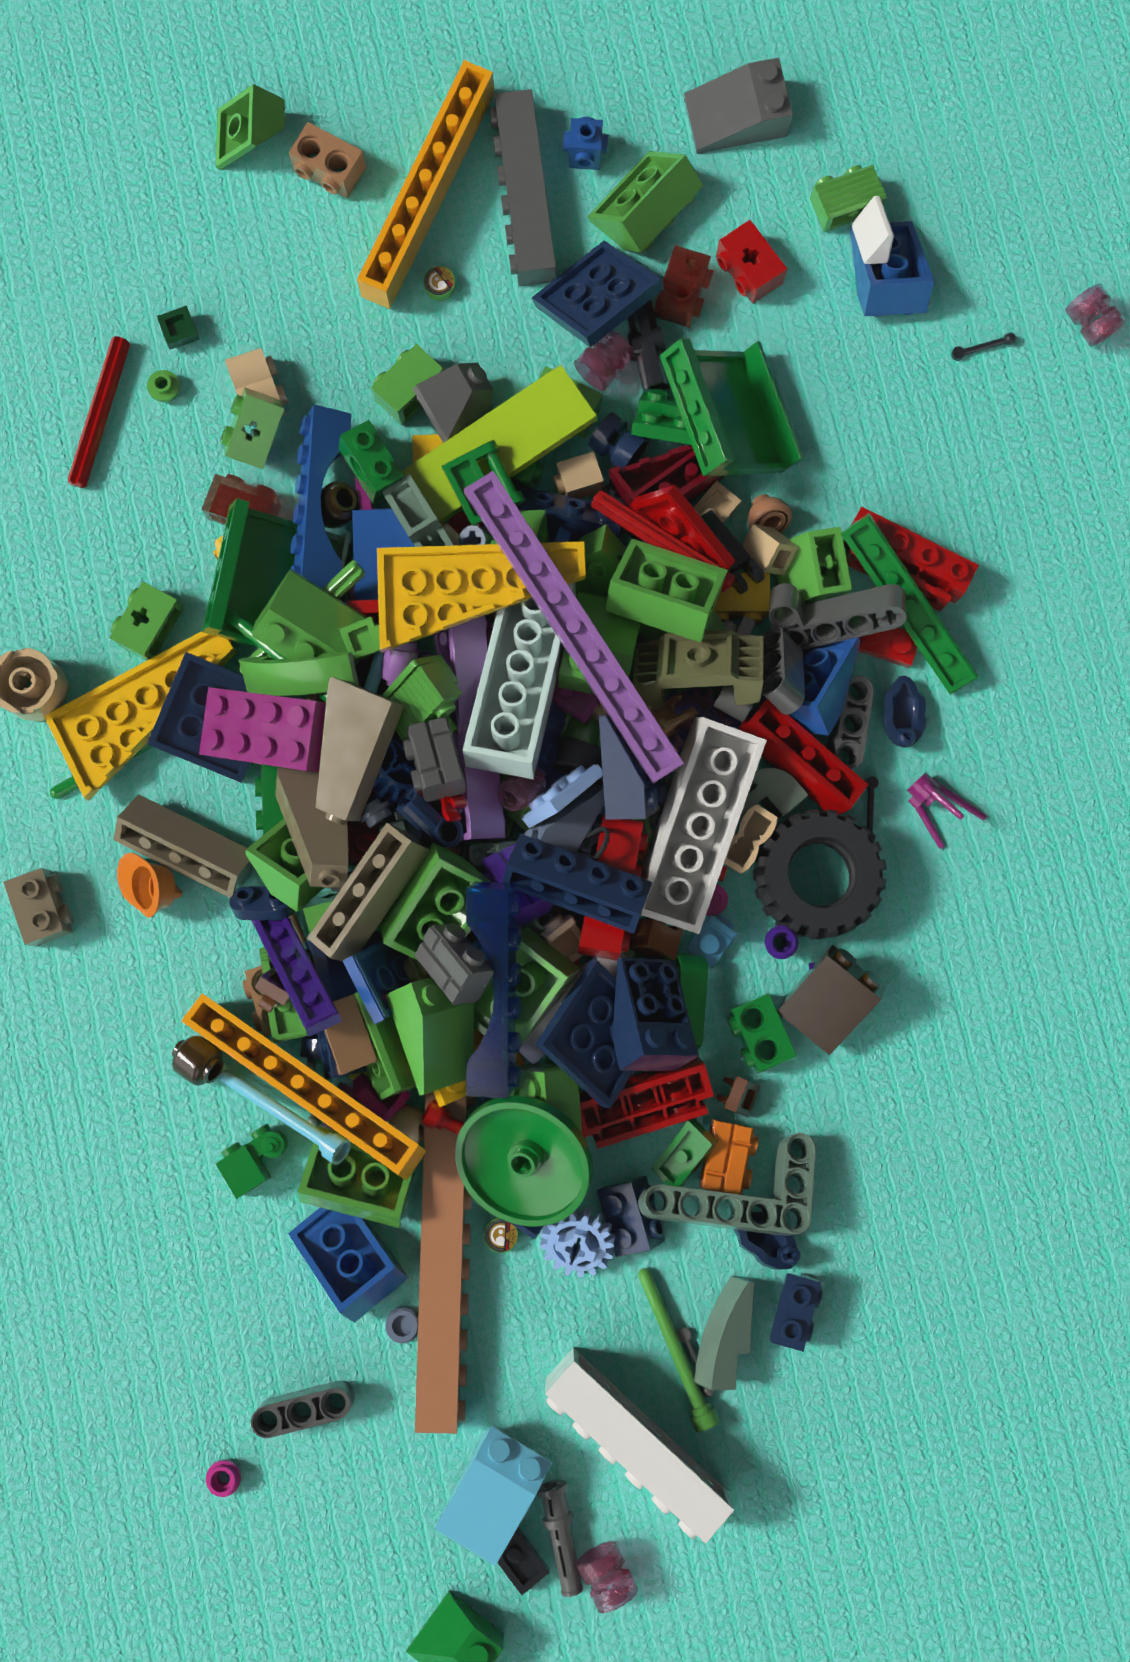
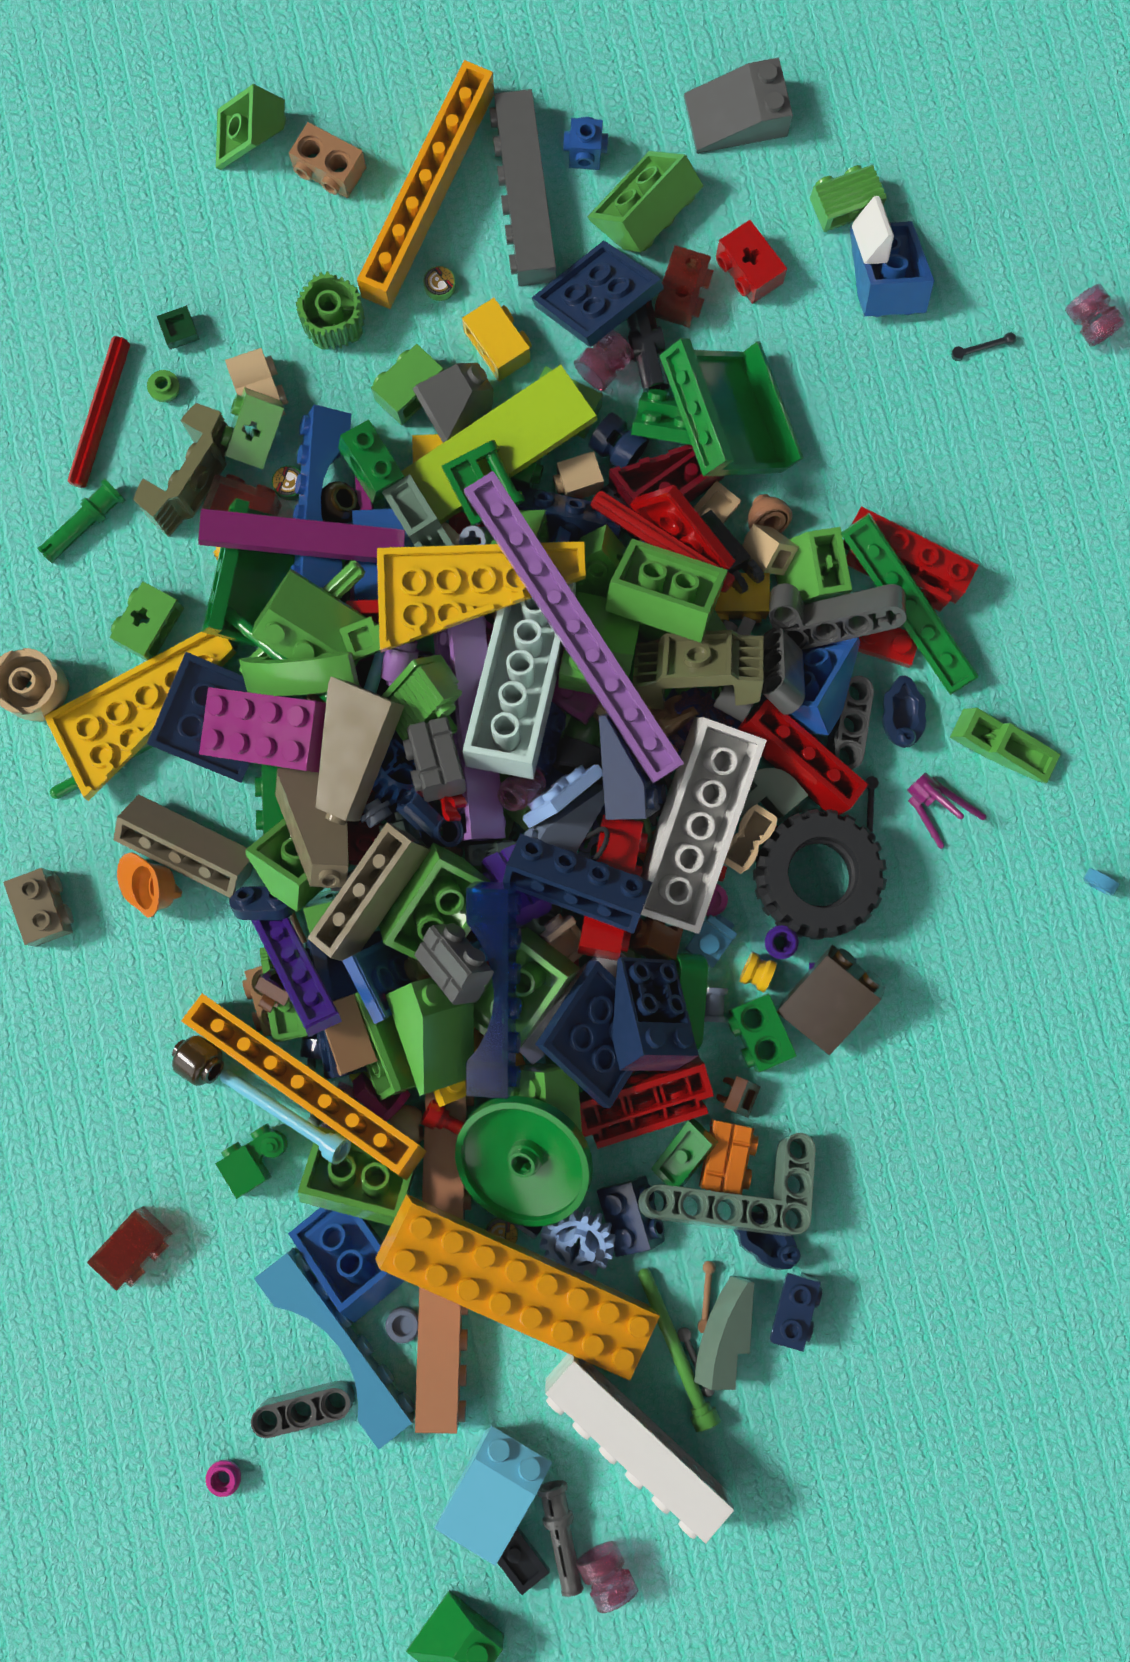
none -> green pin [37,478,126,564]
none -> clear red brick [87,1206,173,1291]
none -> olive plate [133,403,227,537]
none -> magenta tile [198,509,405,563]
none -> dark azure arch [254,1248,415,1450]
none -> tile [272,466,301,500]
none -> bright green brick [296,271,365,349]
none -> light orange brick [375,1194,660,1381]
none -> yellow brick [462,298,532,381]
none -> medium nougat hinge [697,1261,716,1333]
none -> sand blue bush [704,987,728,1023]
none -> yellow wheel [739,951,777,993]
none -> bright green slope [950,708,1061,783]
none -> dark azure tile [1083,868,1120,896]

